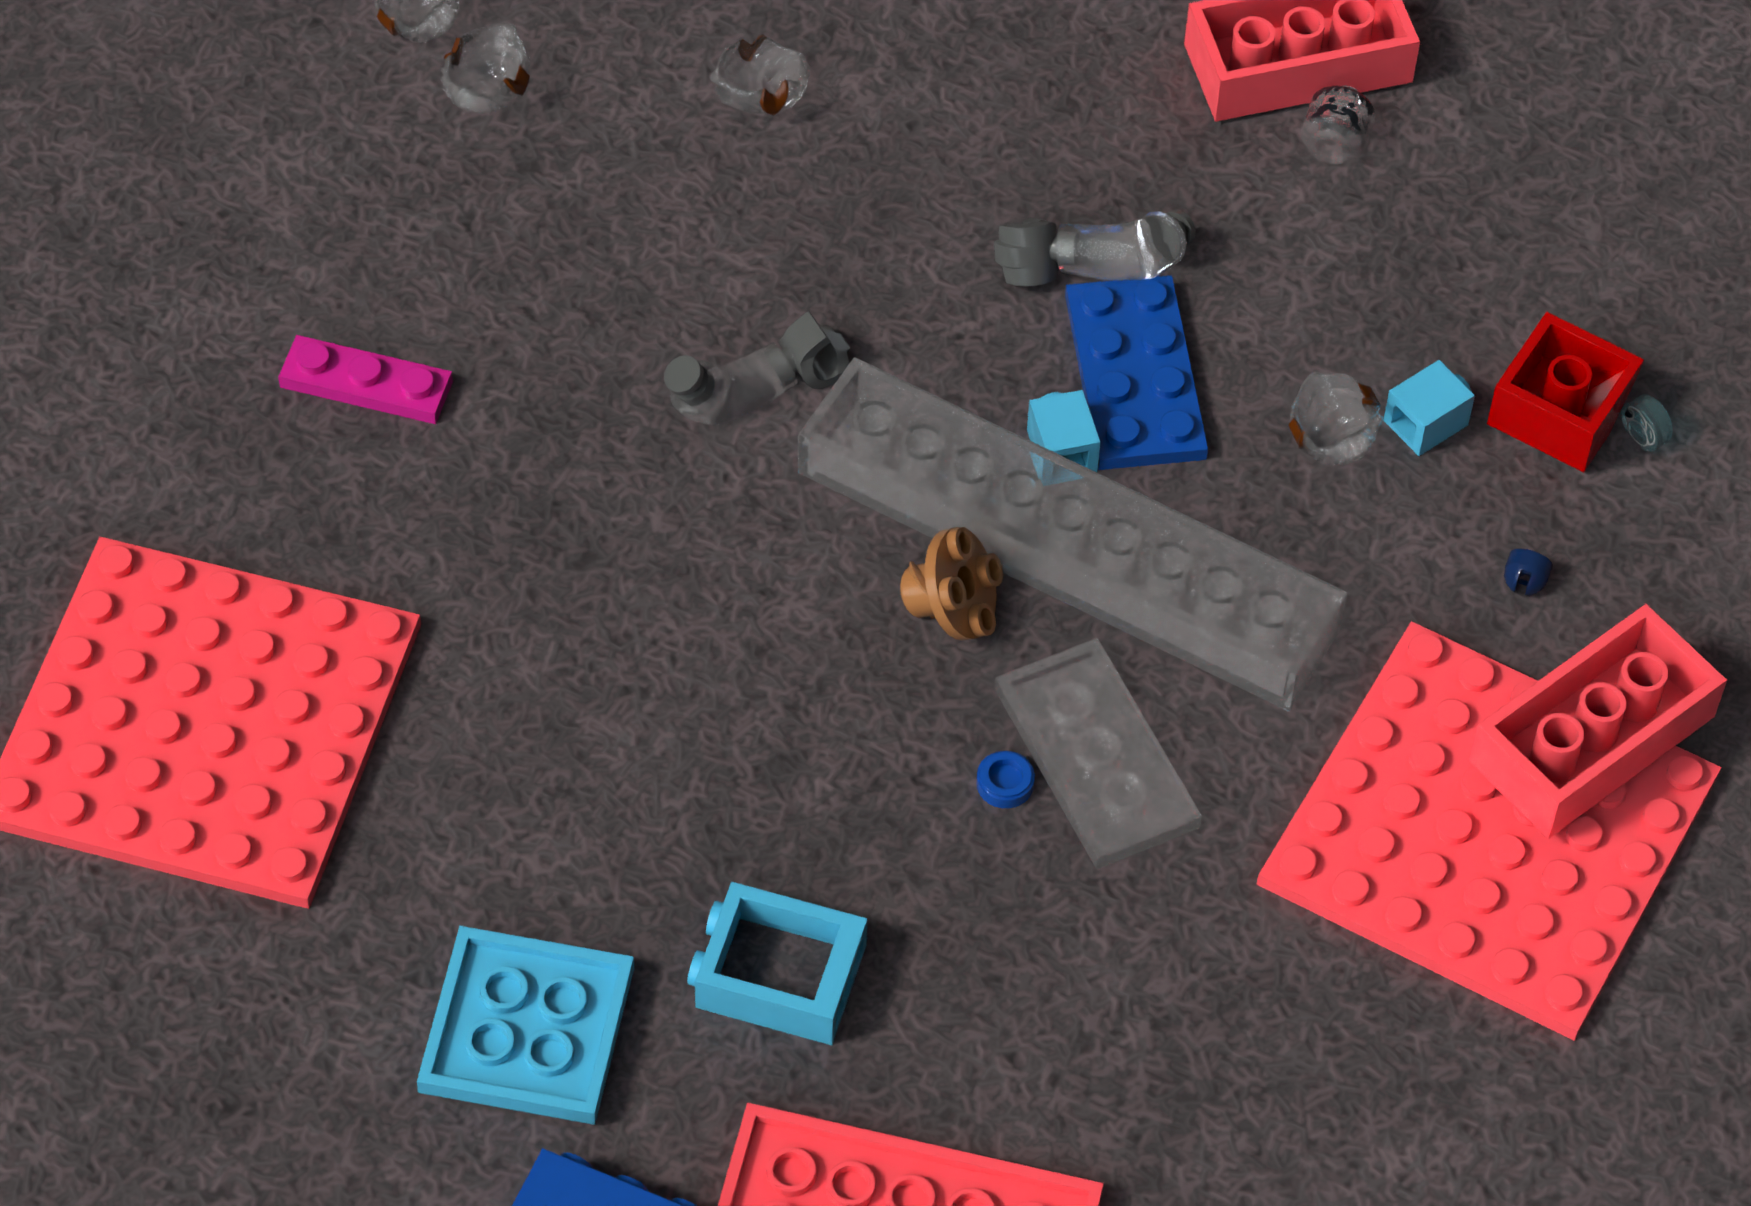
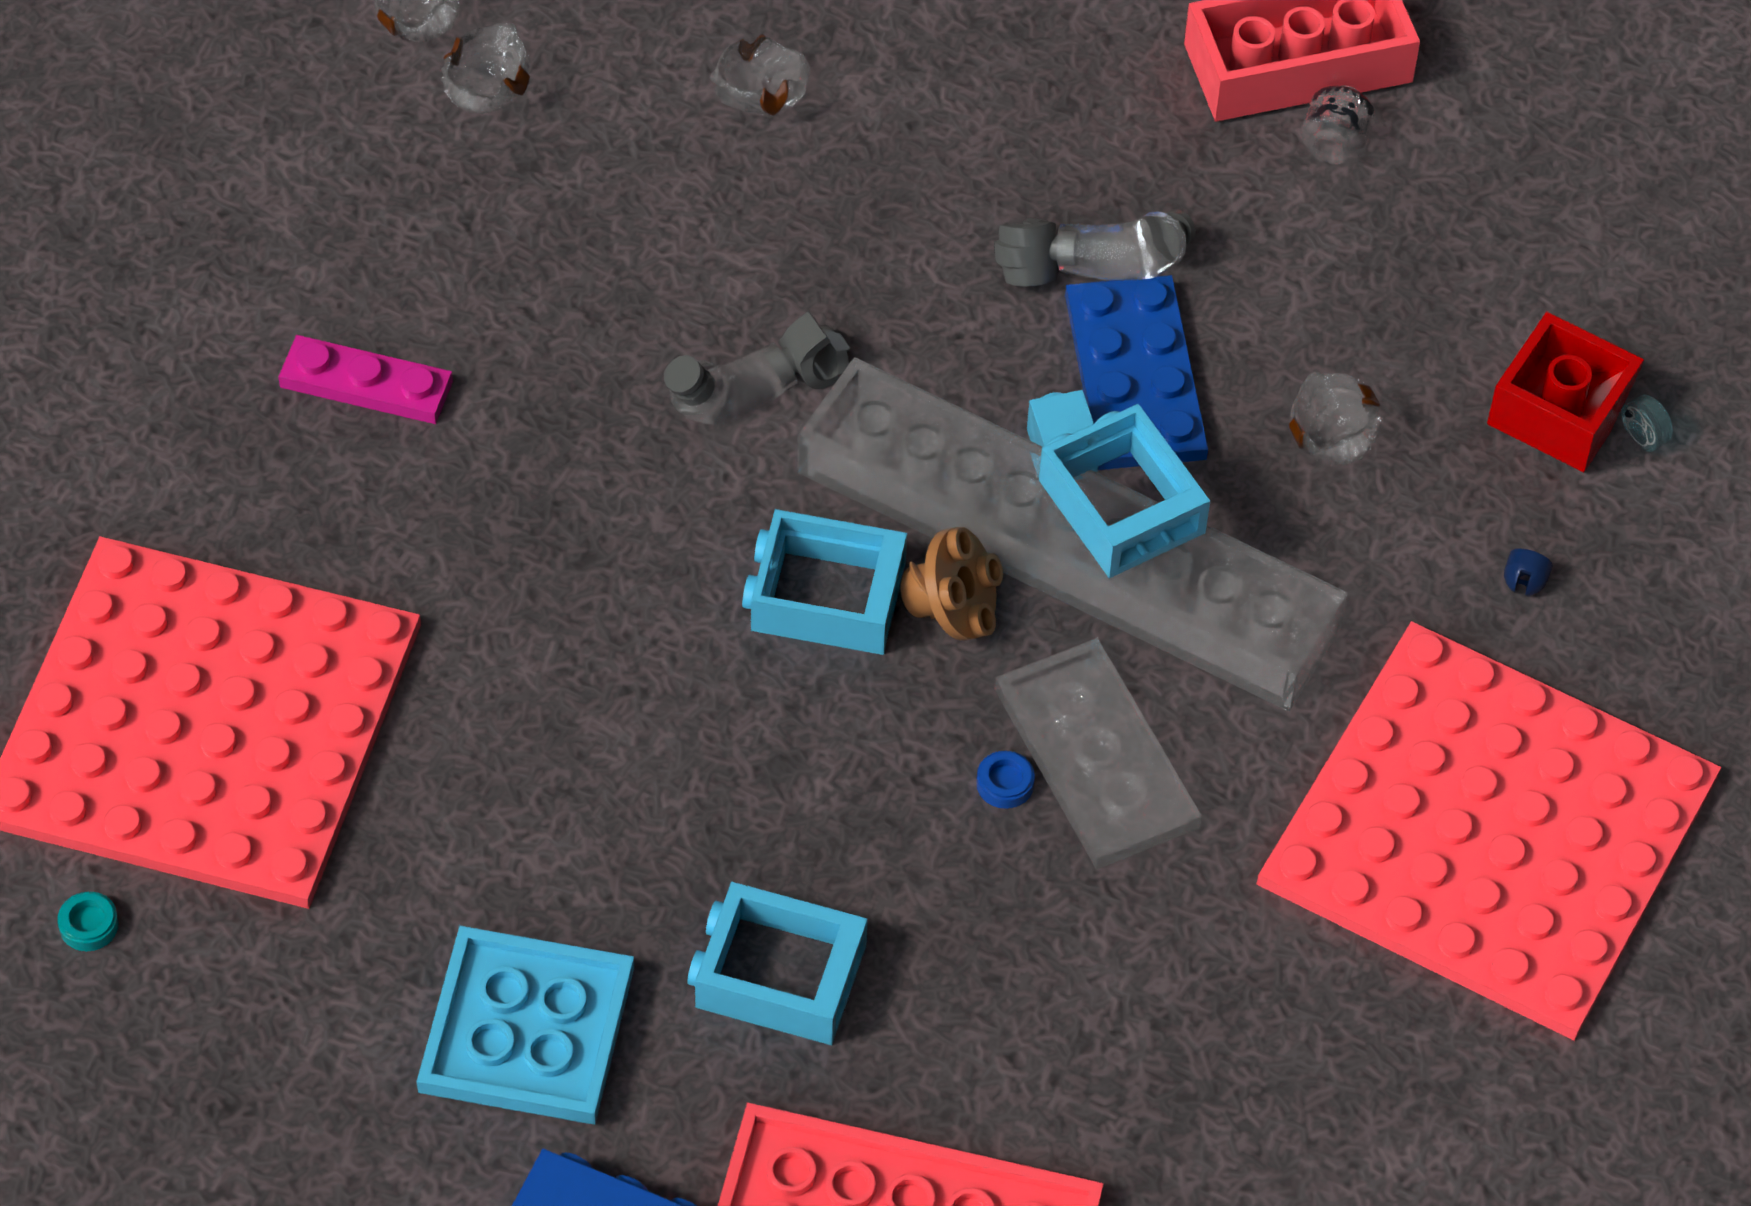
medium azure brick [1383,360,1475,456] -> none
coral brick [1469,604,1727,839] -> none
none -> teal tile [57,892,119,951]
none -> medium azure window [742,509,907,655]
none -> medium azure window [1039,404,1210,578]

